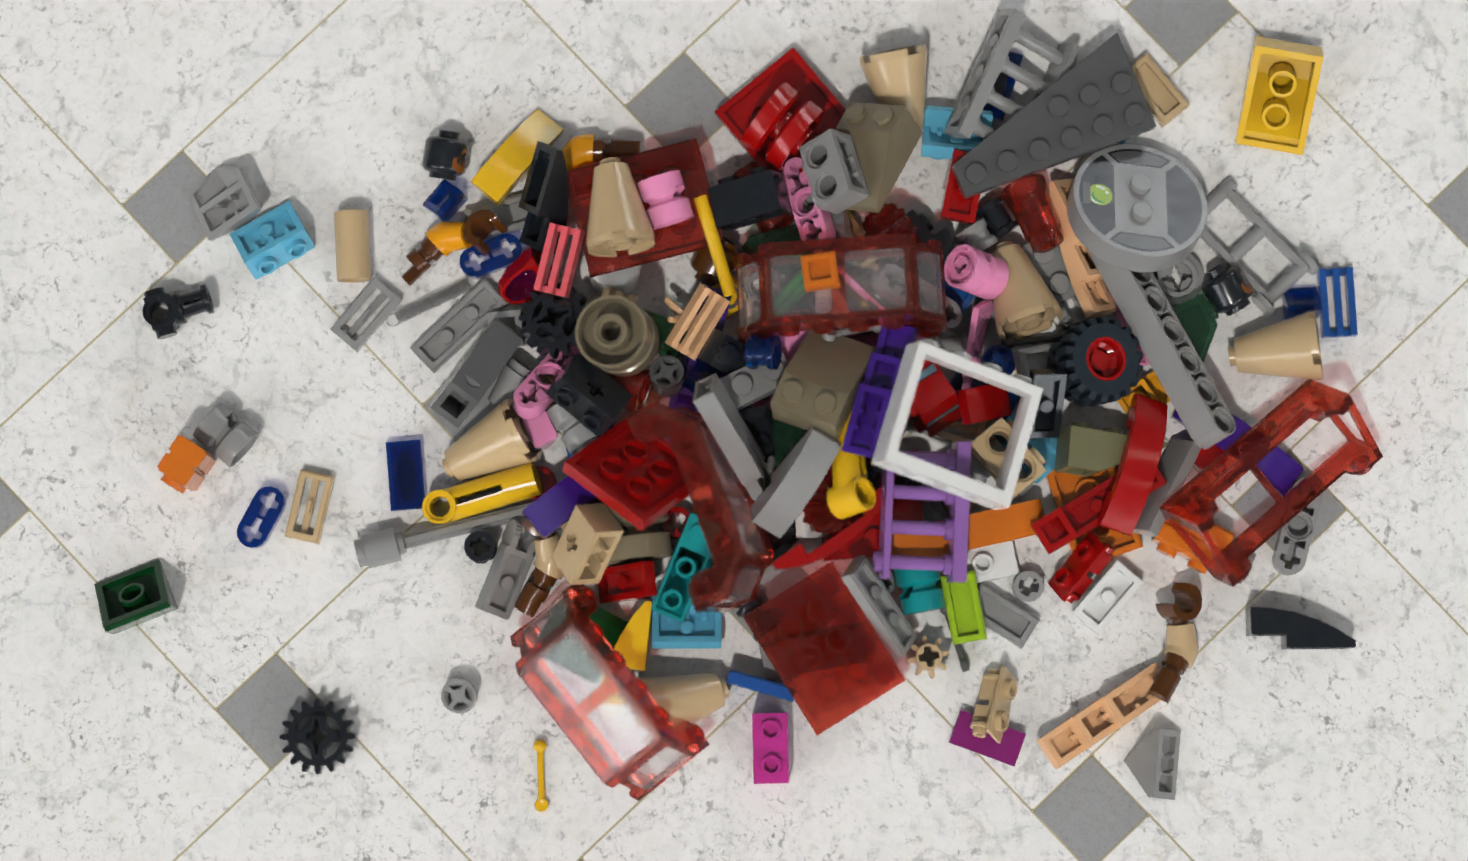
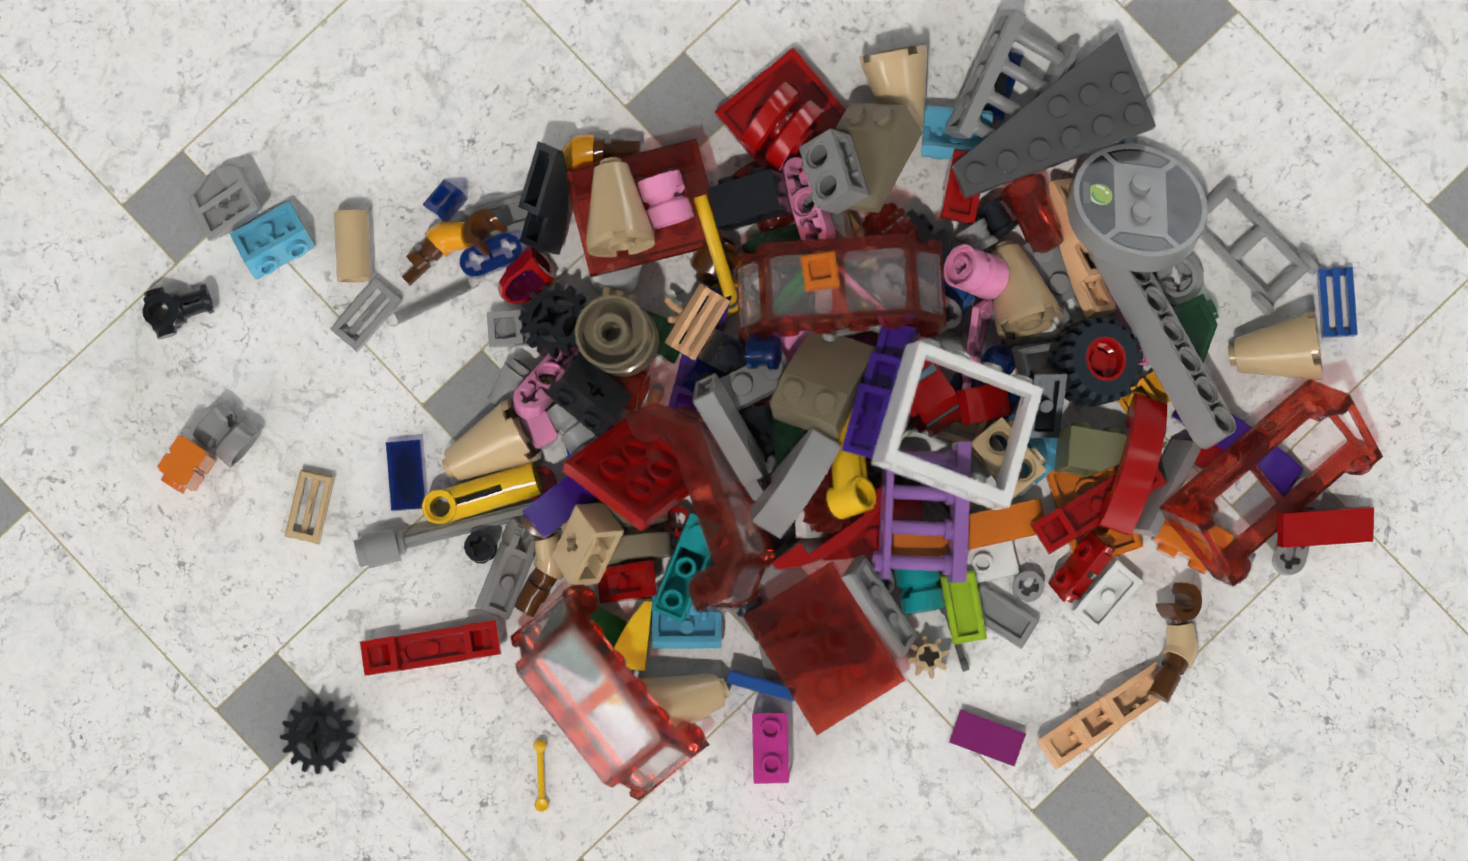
dark green slope [94,559,178,634] -> none
clear blue beam [237,486,286,549] -> none
light grey tile [410,278,509,374] -> none
black head [422,130,469,181] -> none
dark grey slope [430,318,524,428] -> none
light grey wheel [441,679,477,713] -> none
yellow slope [471,108,564,206] -> none
coral tile [533,223,585,298] -> none
dark grey wheel [649,355,684,397] -> none
tan hinge [970,666,1017,743] -> none
light grey slope [1124,728,1181,800] -> none
tan tile [1131,53,1190,128] -> none
black head [1201,263,1253,317] -> none
yellow slope [1235,36,1324,155] -> none
black slope [1245,607,1356,650] -> none
clear blue slope [1282,287,1322,320] -> none
none -> red slope [359,620,502,676]
none -> red tile [1277,506,1374,548]

